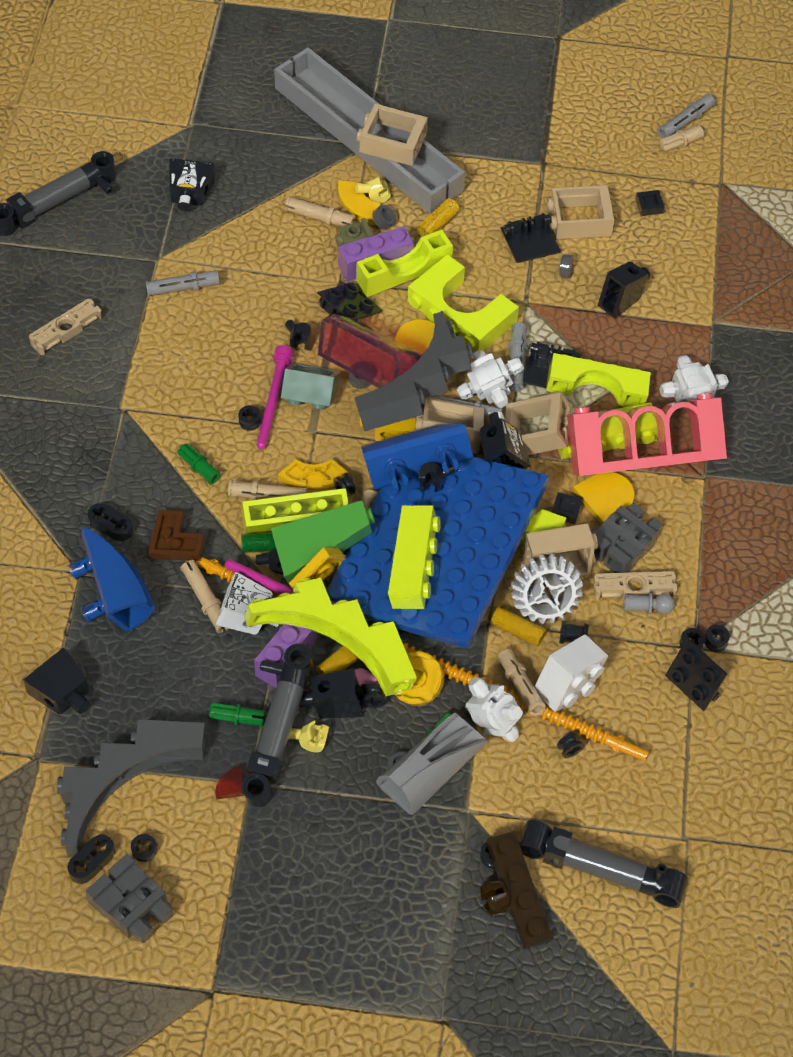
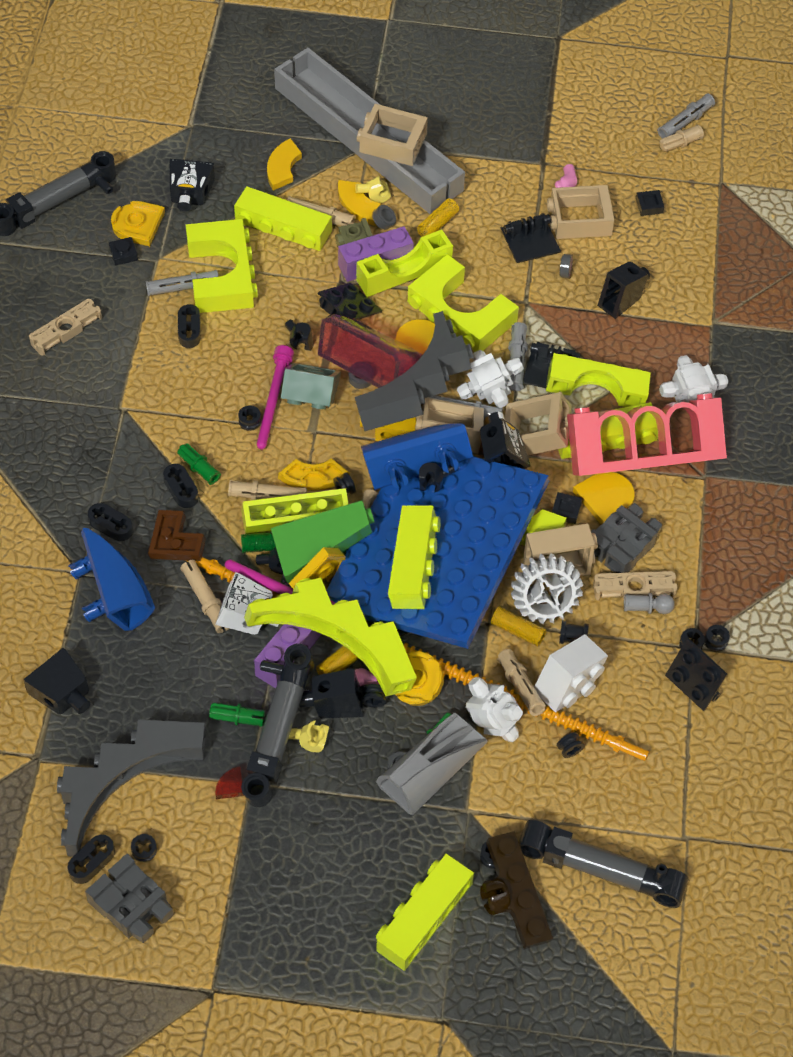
none -> black plate [108,237,138,266]
none -> yellow tile [111,201,165,247]
none -> black beam [163,464,199,508]
none -> black beam [178,304,201,348]
none -> neon yellow arch [186,219,258,313]
none -> neon yellow brick [234,186,332,251]
none -> yellow tile [267,138,302,190]
none -> neon yellow brick [376,854,474,971]
none -> bright pink arm [555,164,577,188]

